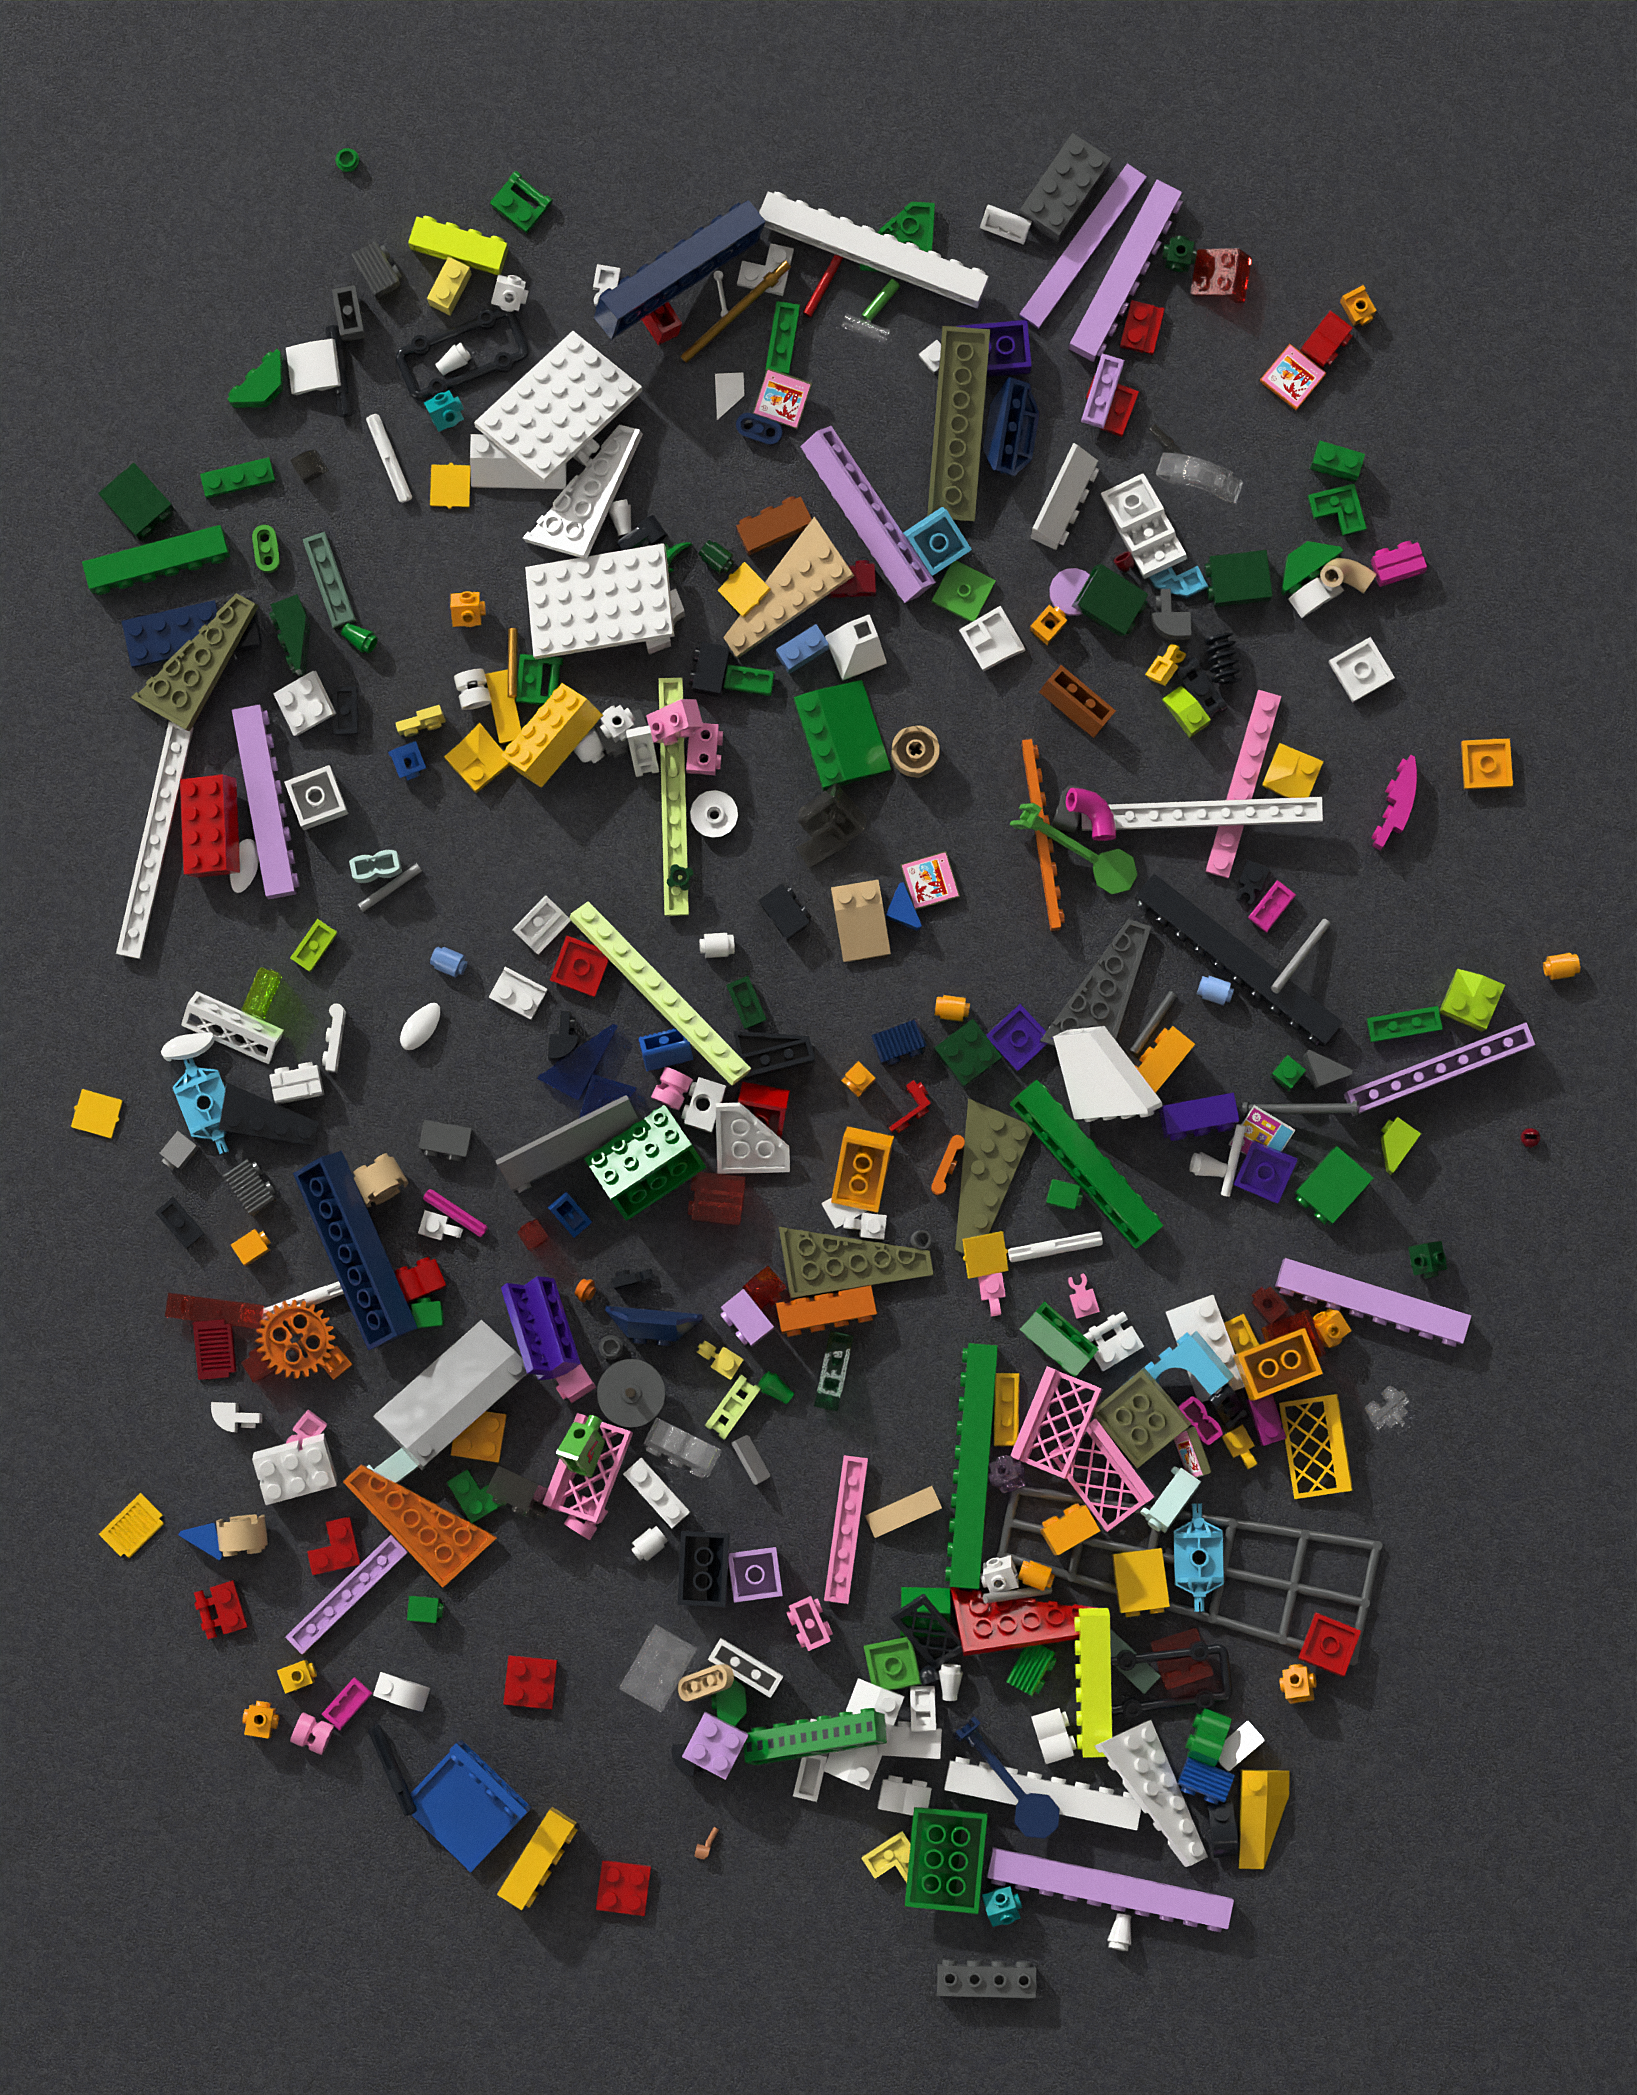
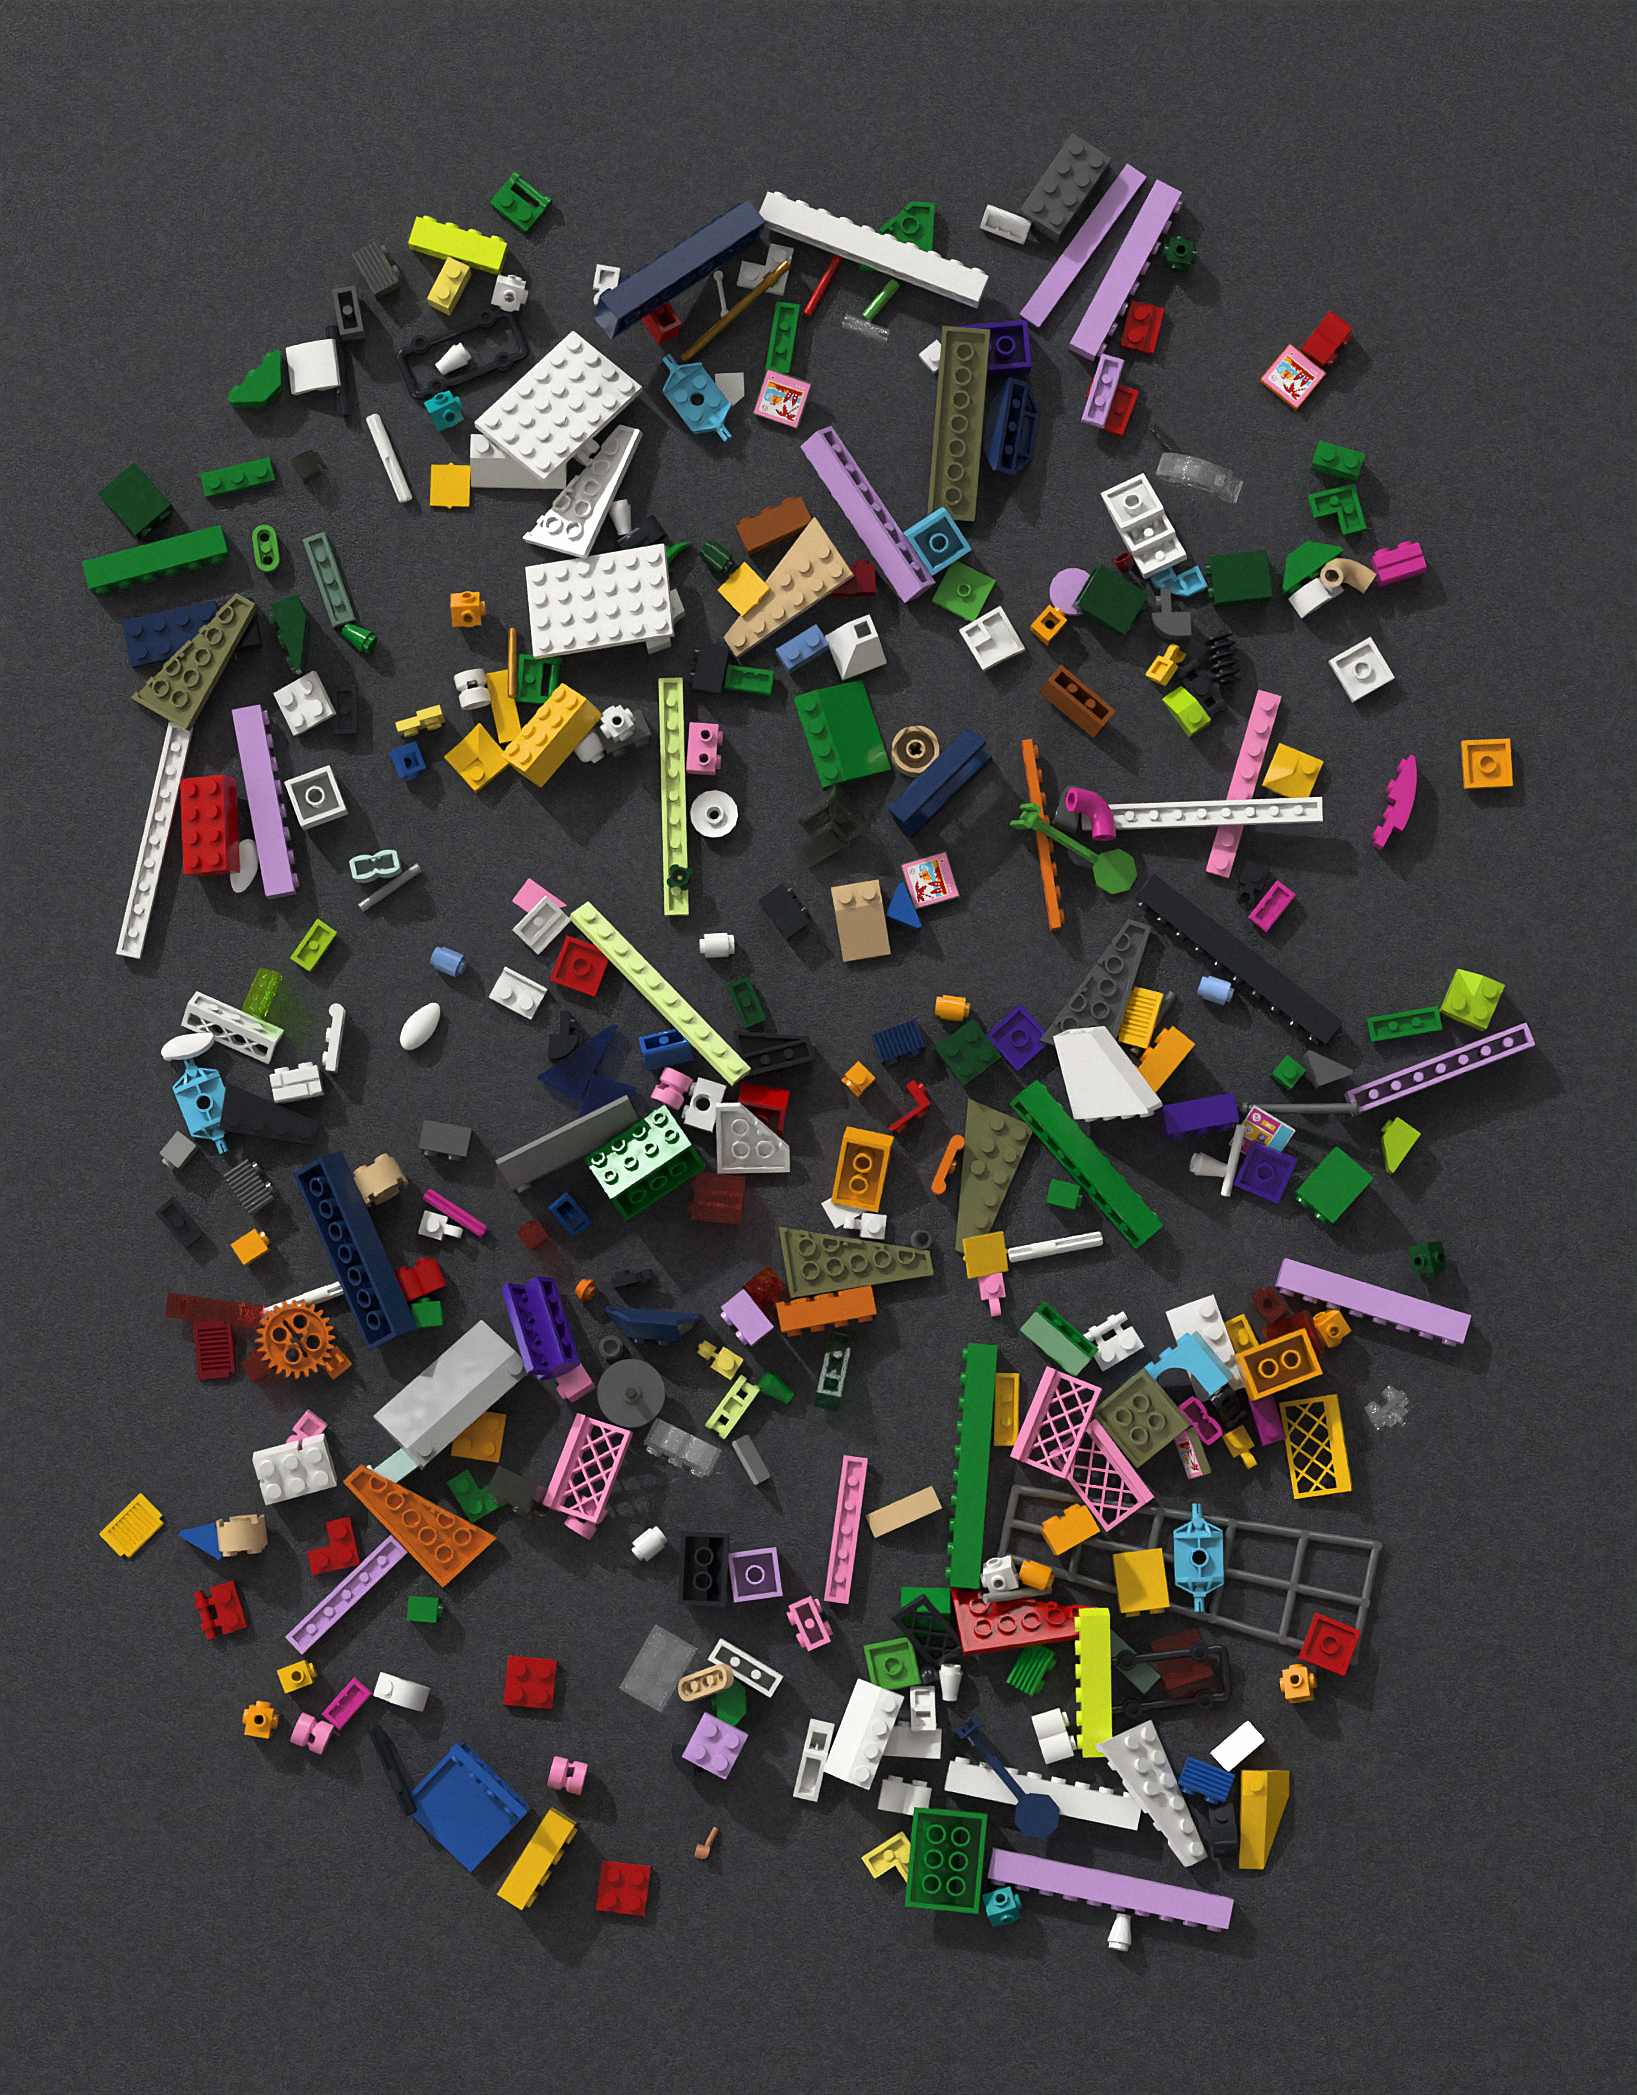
yellow piece [71,1089,123,1139] -> none
white brick [211,1402,262,1433] -> none
green plate [335,148,359,172] -> none
bright green torso [556,1415,605,1478] -> none
white brick [623,1458,690,1529] -> none
white plate [626,725,659,777] -> none
bright pink brick [646,699,704,746] -> none
dark blue plate [736,413,783,444] -> none
green brick [744,1708,887,1766] -> none
dark grey brick [937,1959,1036,1998] -> none
clear purple brick [988,1455,1026,1494] -> none
white slope [1031,443,1100,550] -> none
bright pink plate [1068,1273,1100,1319] -> none
light aqua brick [1141,1466,1201,1533] -> none
green brick [1185,1708,1232,1767] -> none
clear red bracket [1191,249,1252,303] -> none
light grey bar [1271,919,1330,993] -> none
light orange brick [1340,285,1376,326] -> none
dark red hinge [1520,1128,1540,1148] -> none
light orange brick [1543,953,1580,980] -> none
none -> bright pink sticker [512,878,567,913]
none -> bright pink wheel [547,1756,588,1795]
none -> medium azure plate [662,354,732,442]
none -> dark blue piece [887,726,992,839]
none -> yellow window [1117,986,1164,1049]

